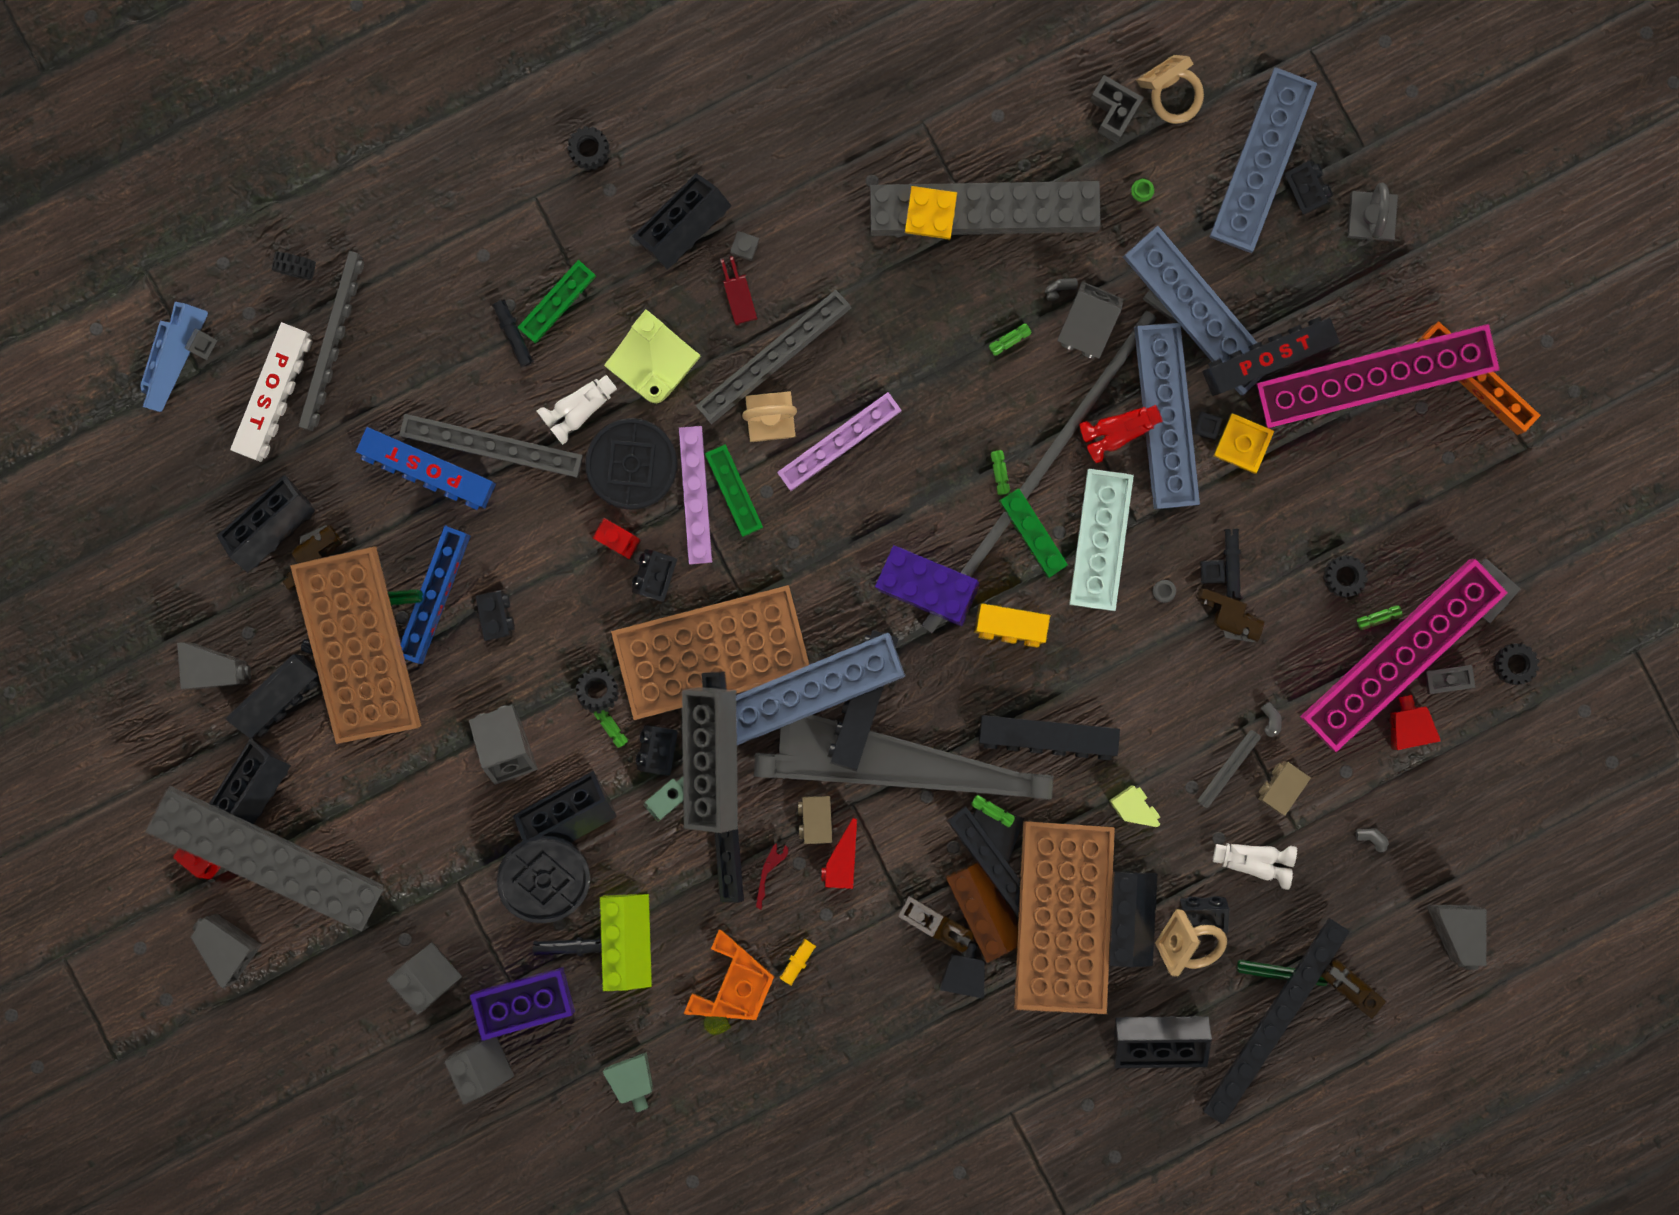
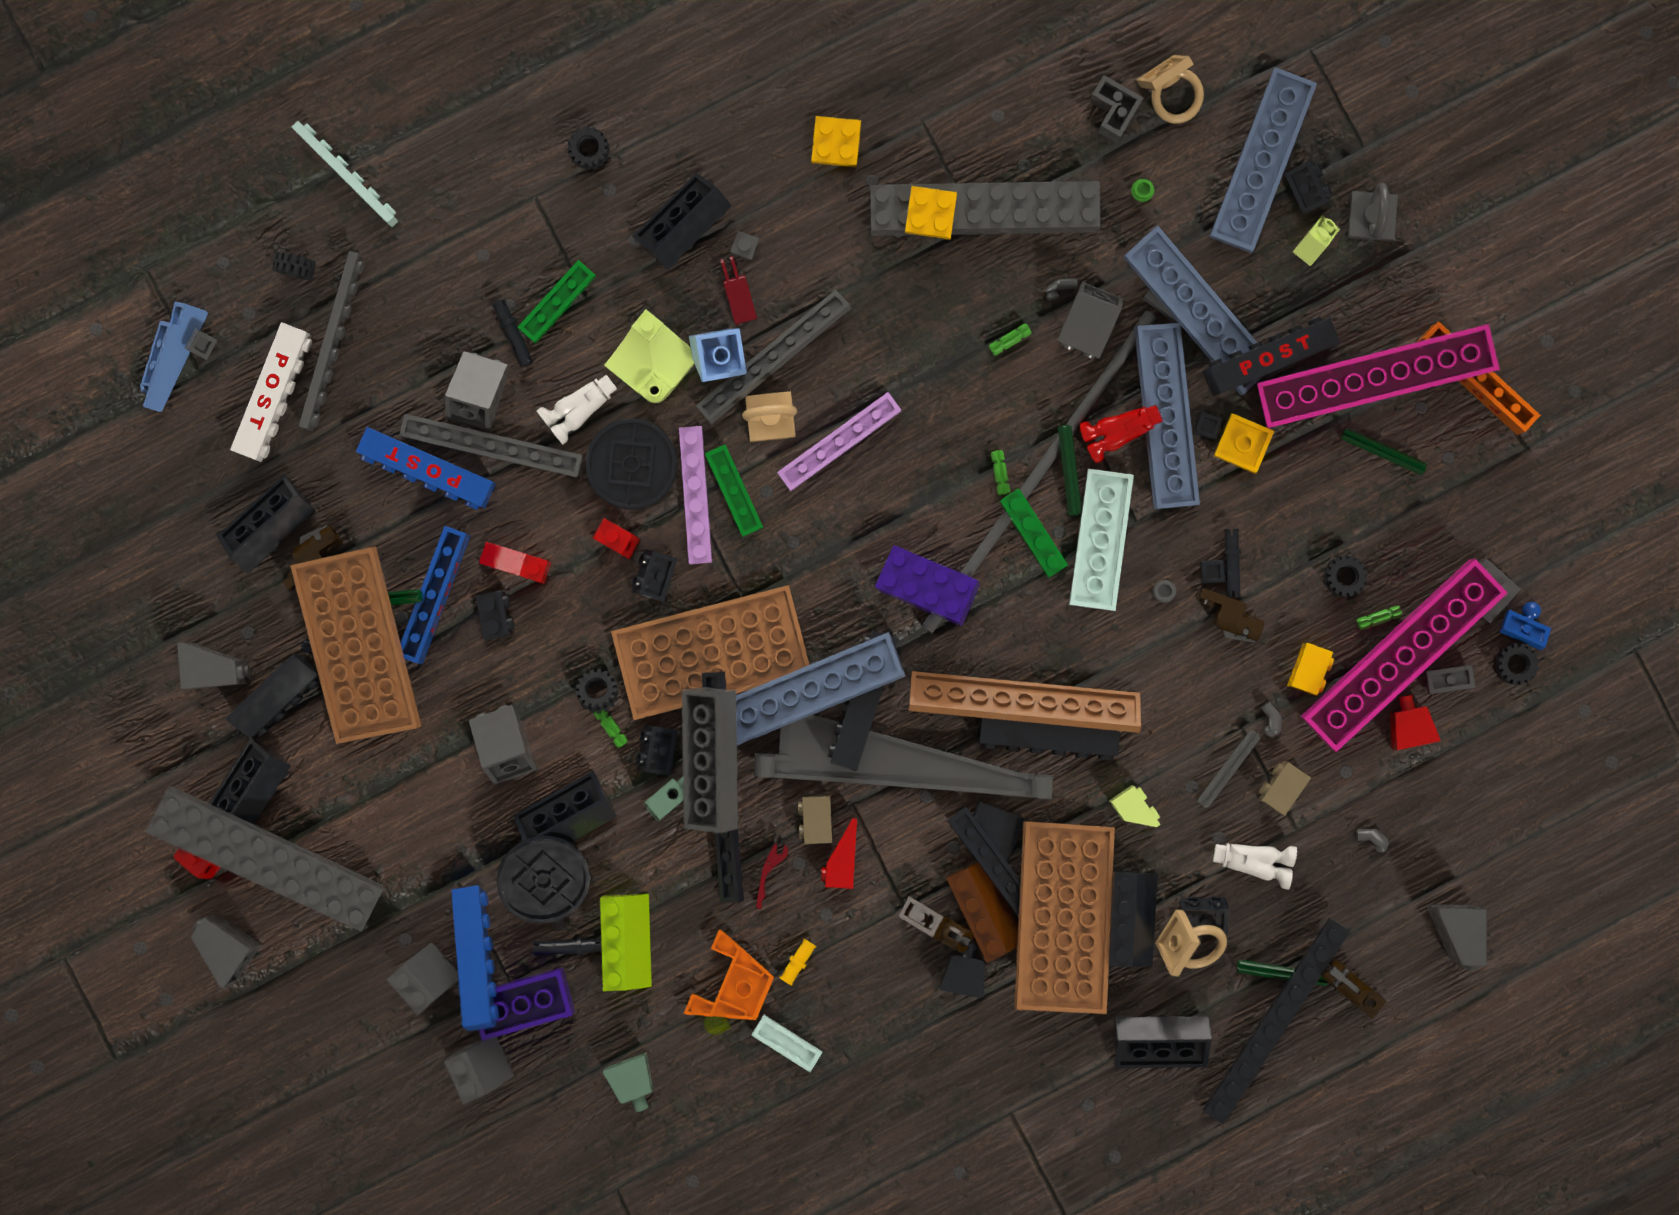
bright green axle [971,795,1015,827] -> none
yellow brick [974,604,1050,647] -> none
none -> light aqua plate [292,121,398,227]
none -> slope [445,351,508,432]
none -> blue brick [451,885,499,1031]
none -> red slope [479,542,551,584]
none -> light blue slope [689,328,747,382]
none -> light aqua plate [752,1015,822,1072]
none -> yellow plate [811,116,861,167]
none -> medium nougat plate [909,671,1141,733]
none -> dark green axle [1058,425,1082,515]
none -> yellow brick [1287,643,1334,696]
none -> yellowish green slope [1293,215,1340,266]
none -> dark green axle [1341,428,1427,475]
none -> blue plate [1499,602,1551,651]

